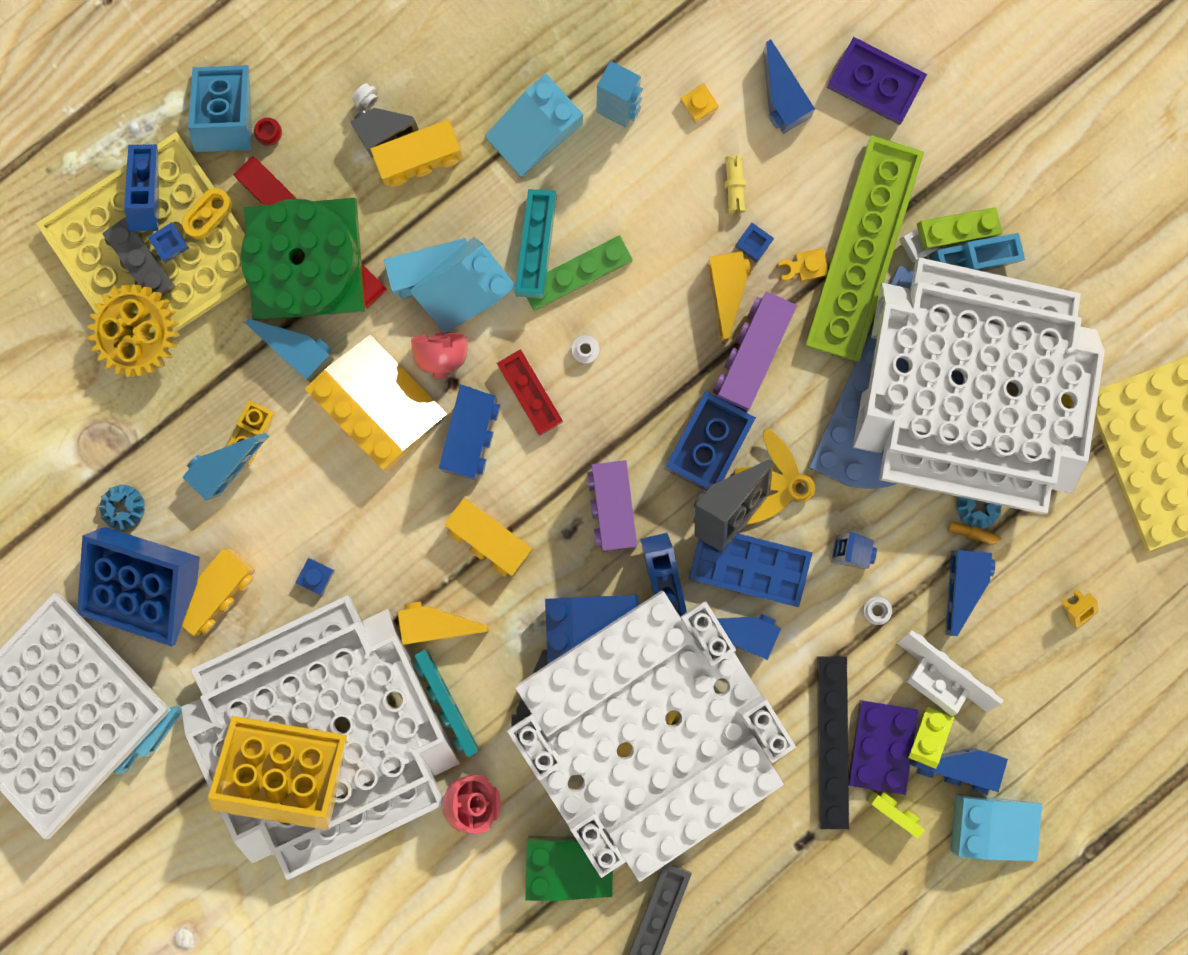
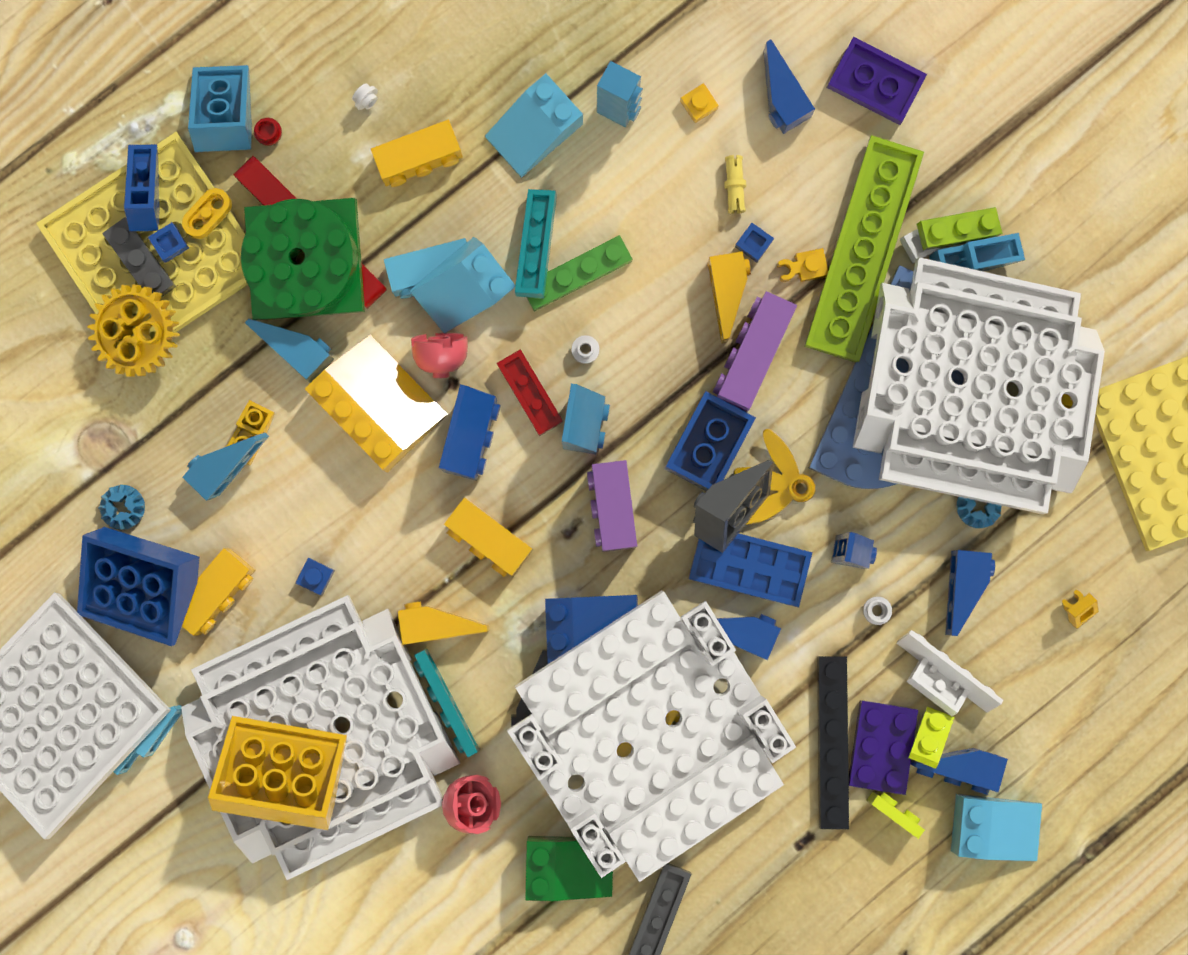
dark grey slope [350,108,418,158] -> none
blue slope [640,533,687,620] -> none
light orange piece [947,521,1002,545] -> none
none -> dark azure slope [562,383,610,455]

